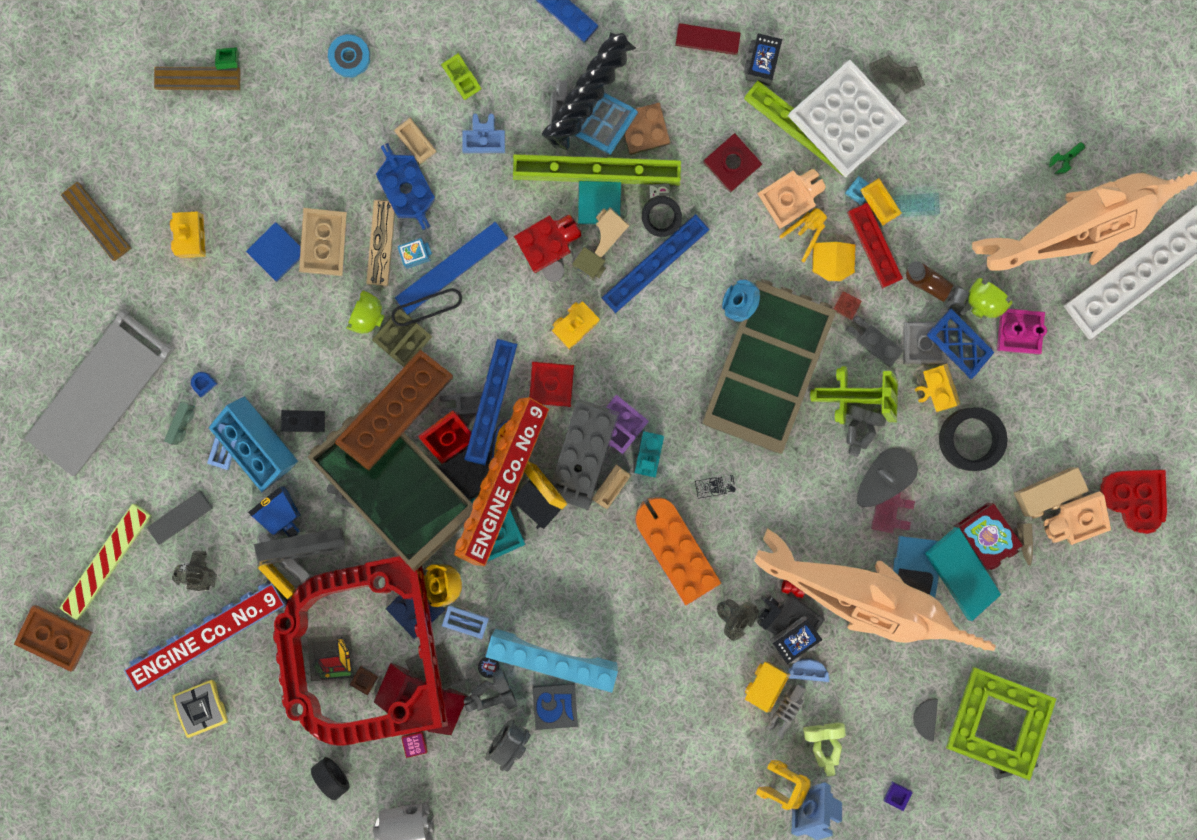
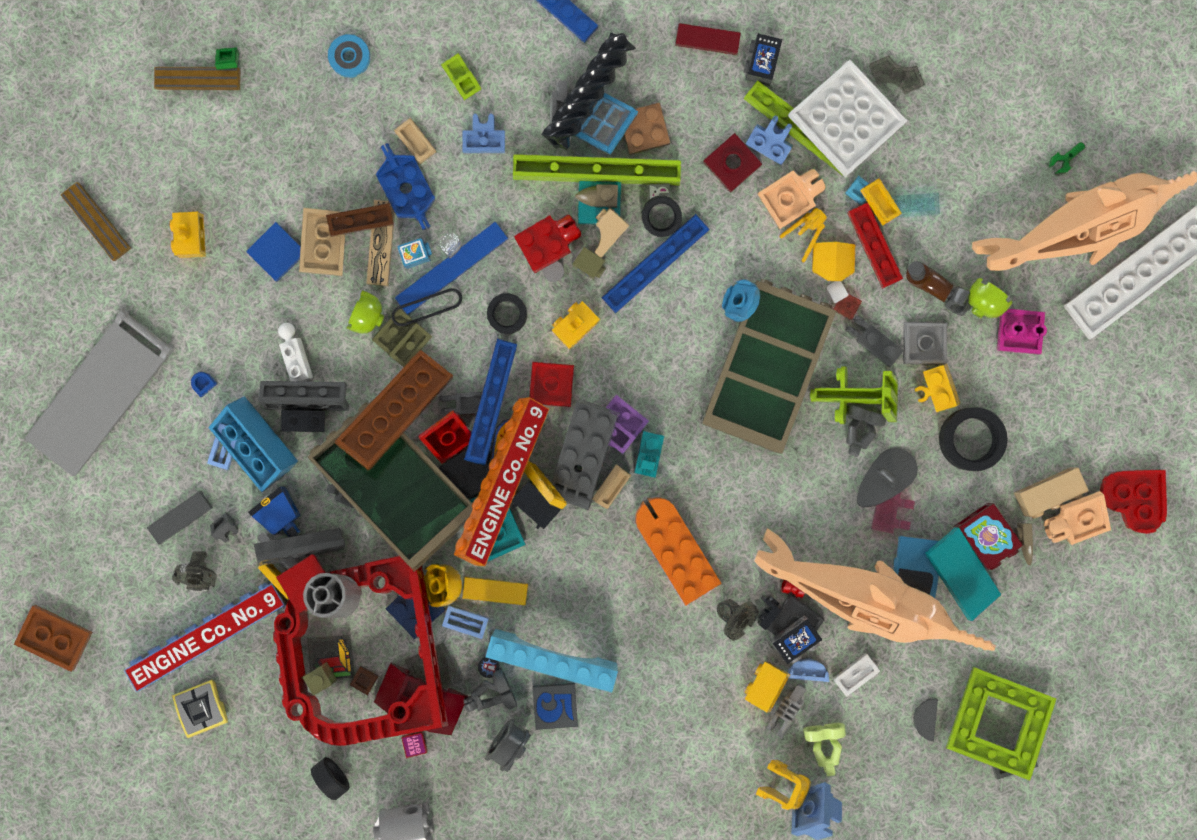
tile [59,504,152,620] -> none
sand green plate [164,402,195,445] -> none
clear tile [693,472,739,500] -> none
dark purple tile [883,781,913,811] -> none
blue window [927,309,995,379] -> none
none -> dark grey tile [210,512,239,543]
none -> dark grey fence [258,381,349,411]
none -> red tile [276,554,325,614]
none -> white plate [278,323,313,381]
none -> light grey cylinder [303,573,362,618]
none -> olive brick [303,662,337,696]
none -> reddish brown plate [326,203,394,237]
none -> clear tile [436,233,462,259]
none -> yellow tile [462,577,528,605]
none -> black tyre [487,293,527,334]
none -> dark tan plate [575,184,618,208]
none -> medium blue plate [746,116,793,165]
none -> white sticker [827,281,848,303]
none -> white plate [832,653,880,697]

